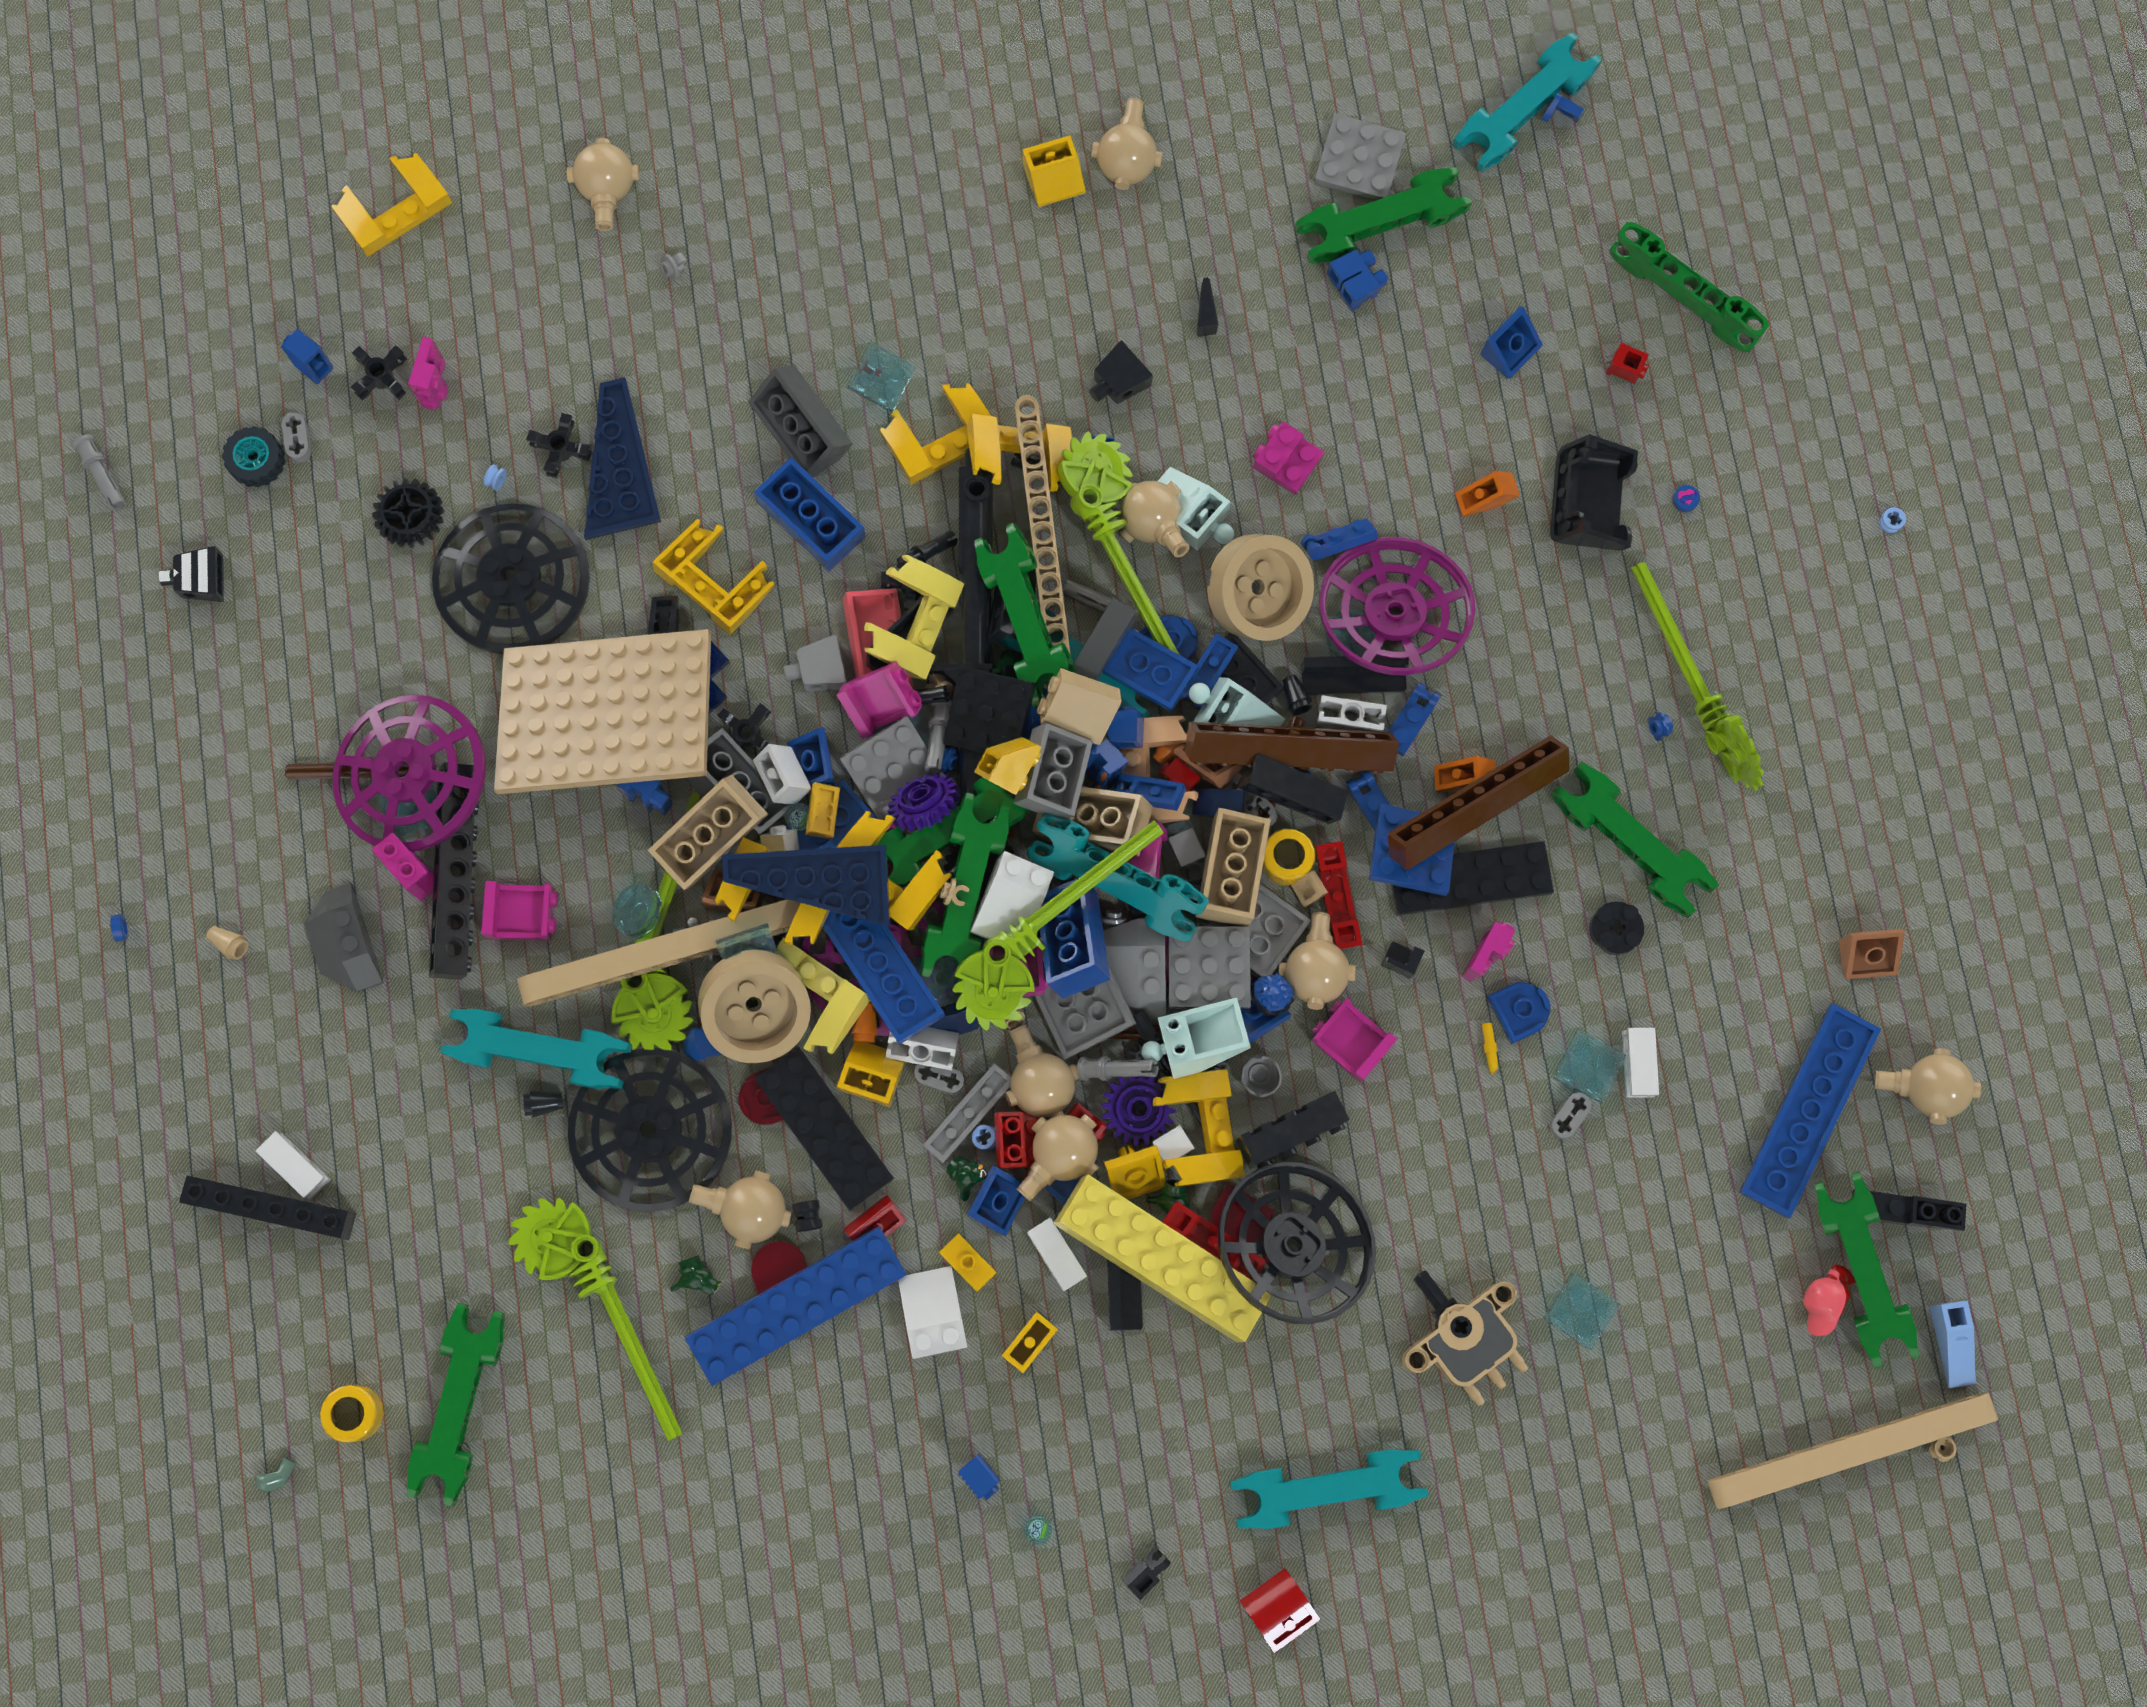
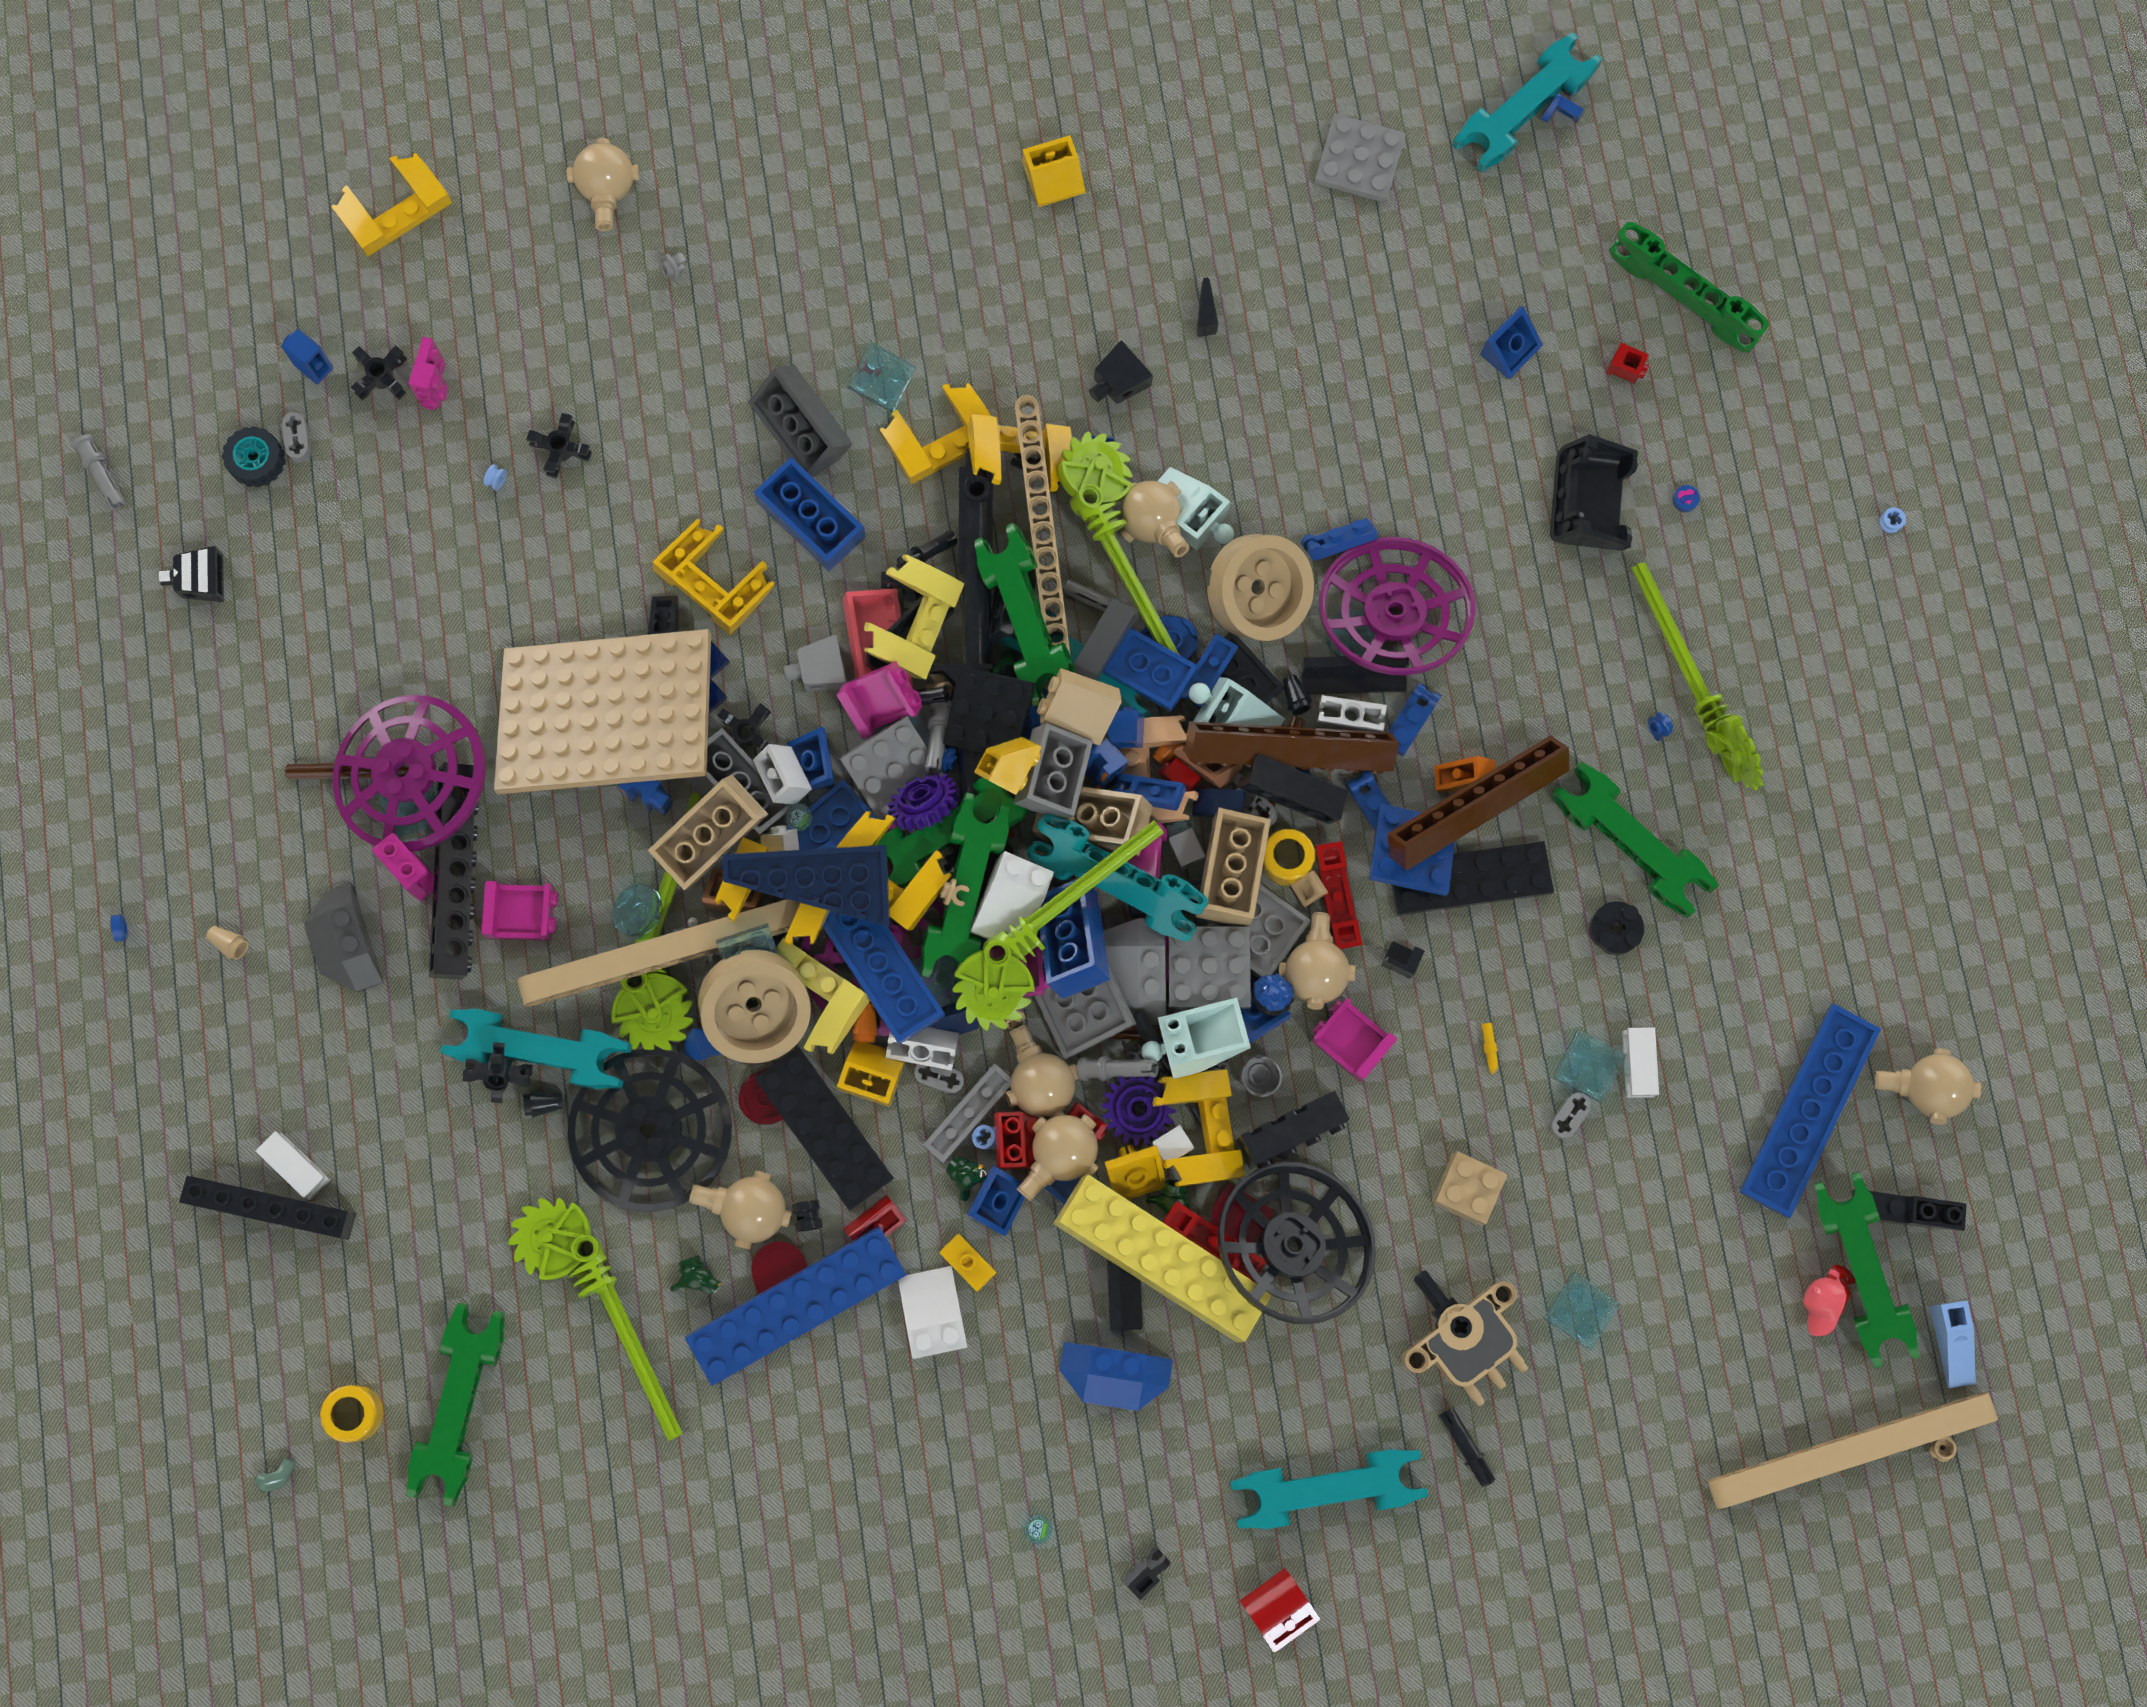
black gear [372,478,445,548] -> none
black dish [432,503,590,654] -> none
dark blue wing [584,377,661,541] -> none
yellow plate [805,782,840,840] -> none
blue brick [958,1454,1000,1500] -> none
yellow brick [1002,1312,1058,1373] -> none
white piece [1027,1218,1087,1292] -> none
tan piece [1091,98,1163,190] -> none
light grey plate [1101,910,1127,931] -> none
dark pink plate [1253,421,1324,495] -> none
green piece [1294,167,1472,264] -> none
blue hips [1327,250,1388,312] -> none
orange slope [1455,471,1520,517] -> none
dark pink plate [1462,922,1515,982] -> none
blue tile [1487,982,1551,1045] -> none
nougat slope [1838,929,1905,980] -> none
none -> black pin [463,1042,533,1103]
none -> blue wedge [1060,1342,1173,1411]
none -> tan brick [1431,1151,1508,1226]
none -> black axle [1438,1406,1495,1487]

